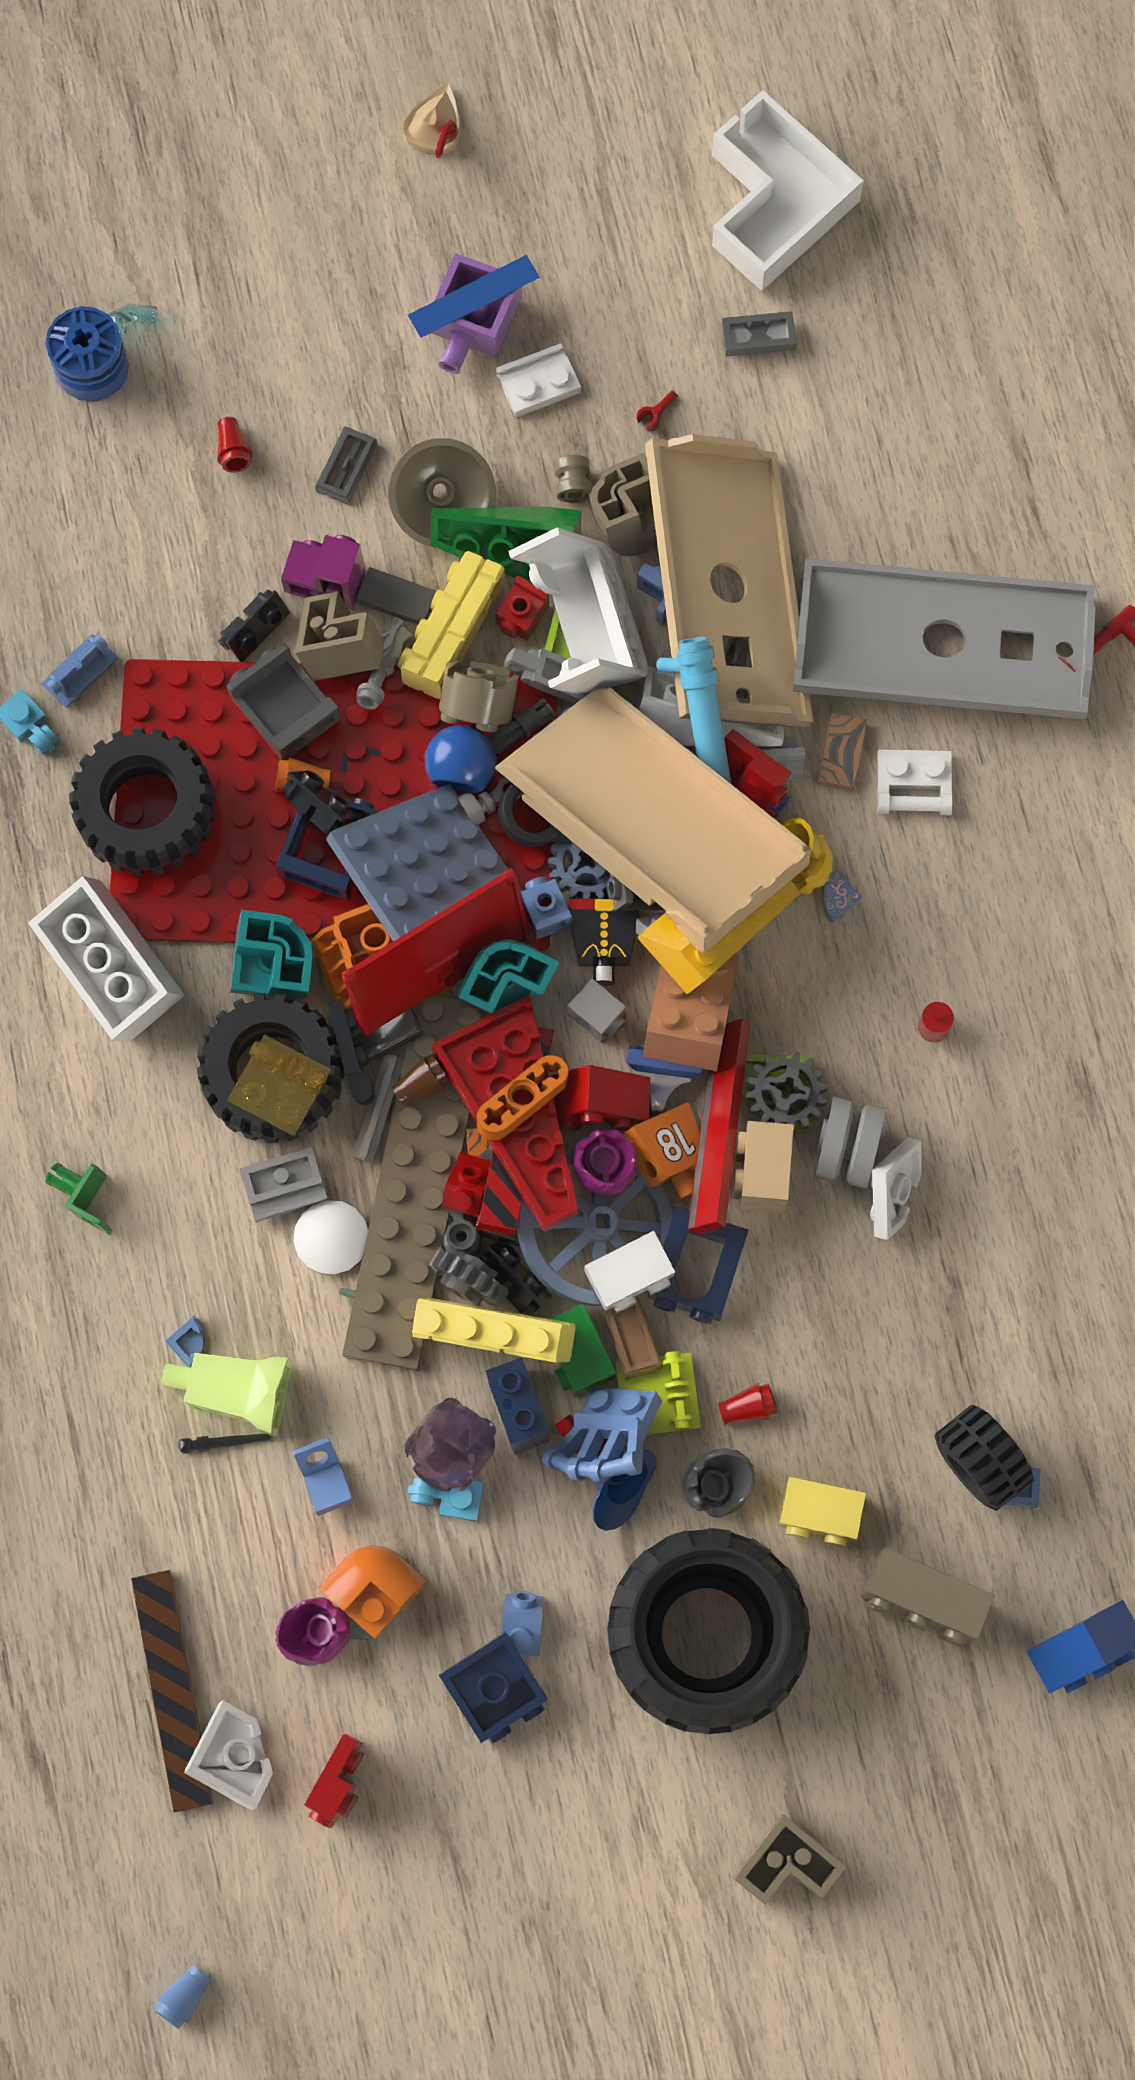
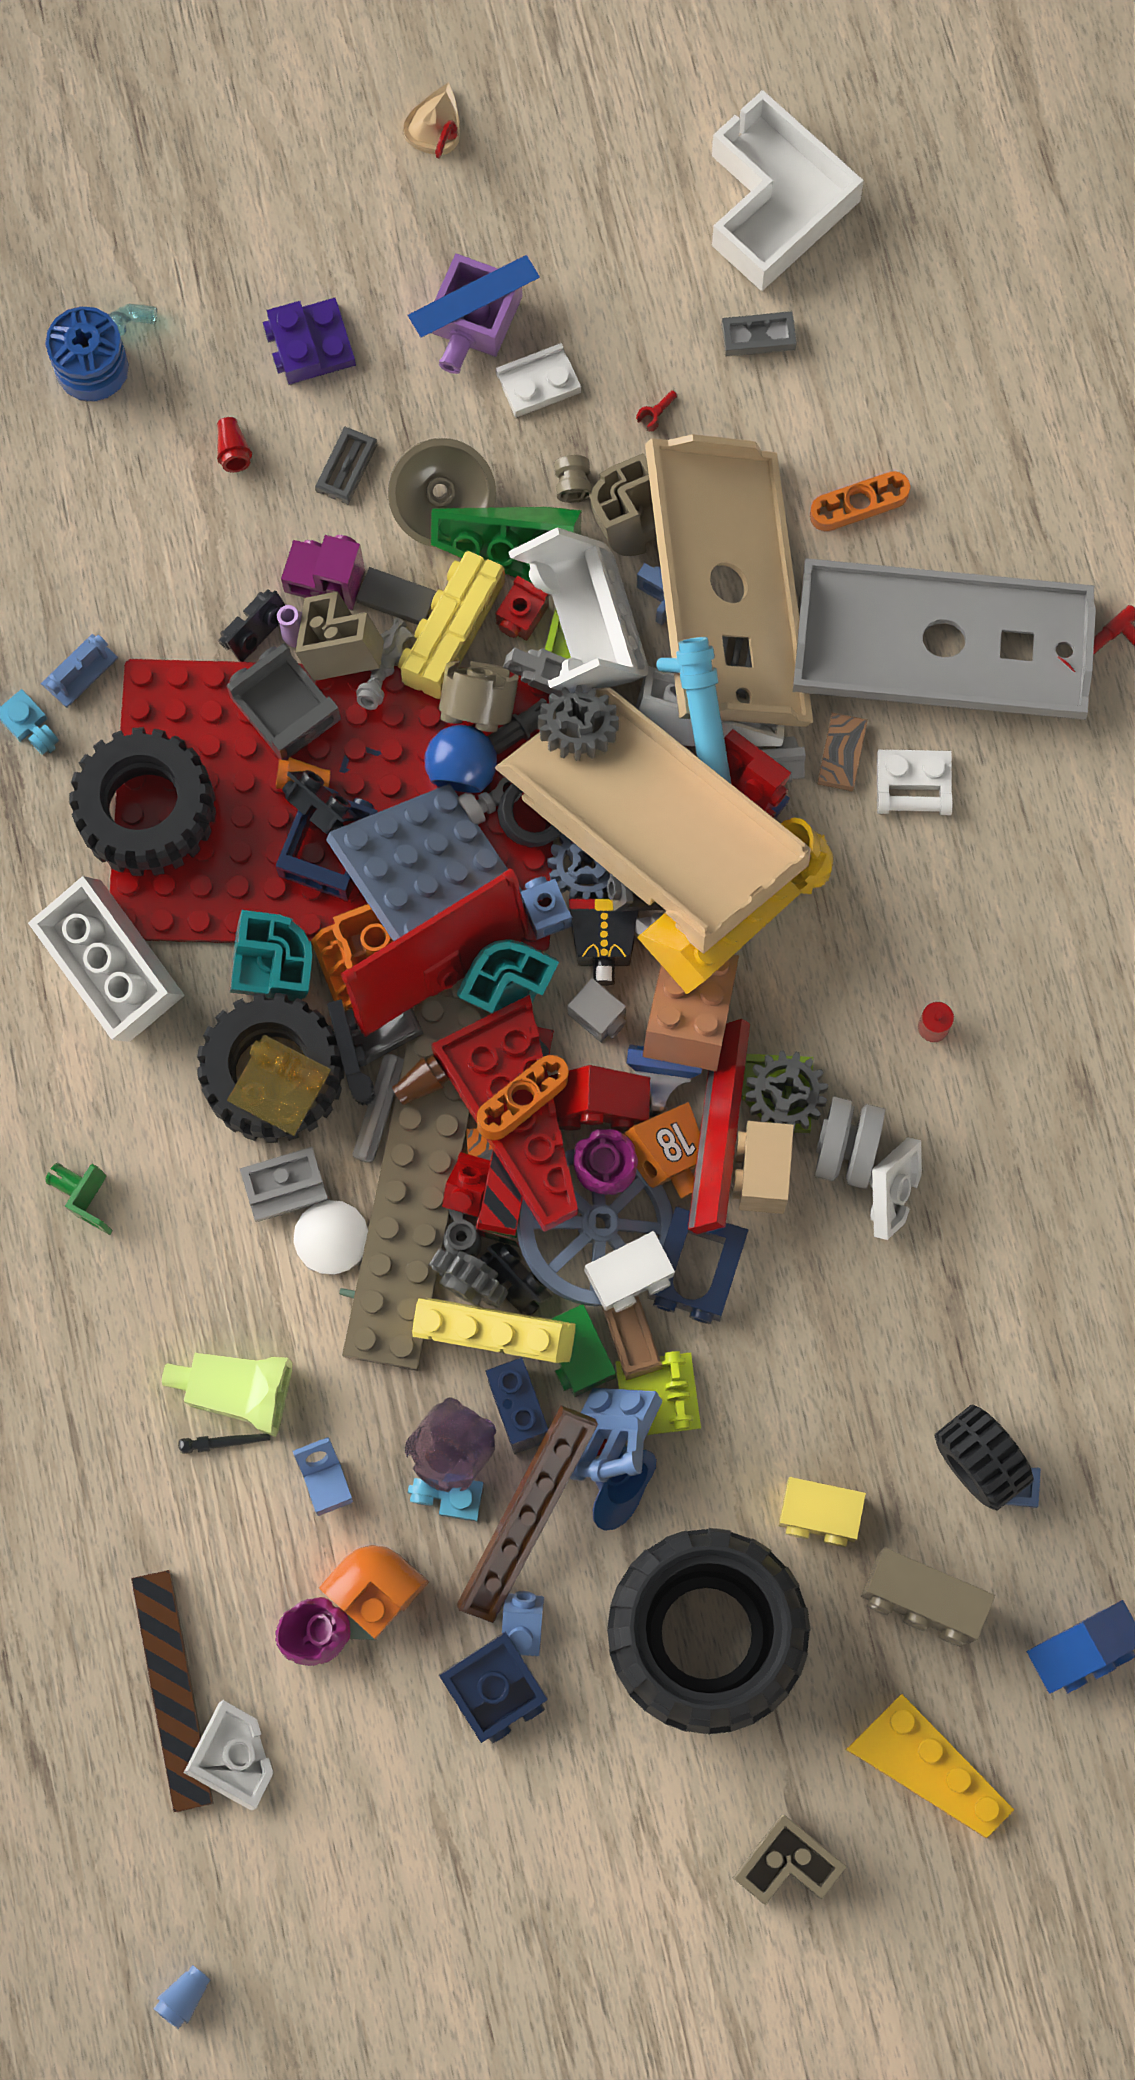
medium blue tile [165,1316,205,1368] -> none
red plate [304,1733,365,1828] -> none
dark grey hair [682,1448,756,1518] -> none
red cone [718,1383,778,1425] -> none
medium blue tile [823,869,861,923] -> none
none -> dark purple plate [262,297,356,385]
none -> lavender cone [277,605,302,648]
none -> reddish brown tile [457,1405,598,1623]
none -> dark grey gear [538,686,619,761]
none -> orange beam [810,471,910,531]
none -> yellow wing [845,1694,1014,1838]

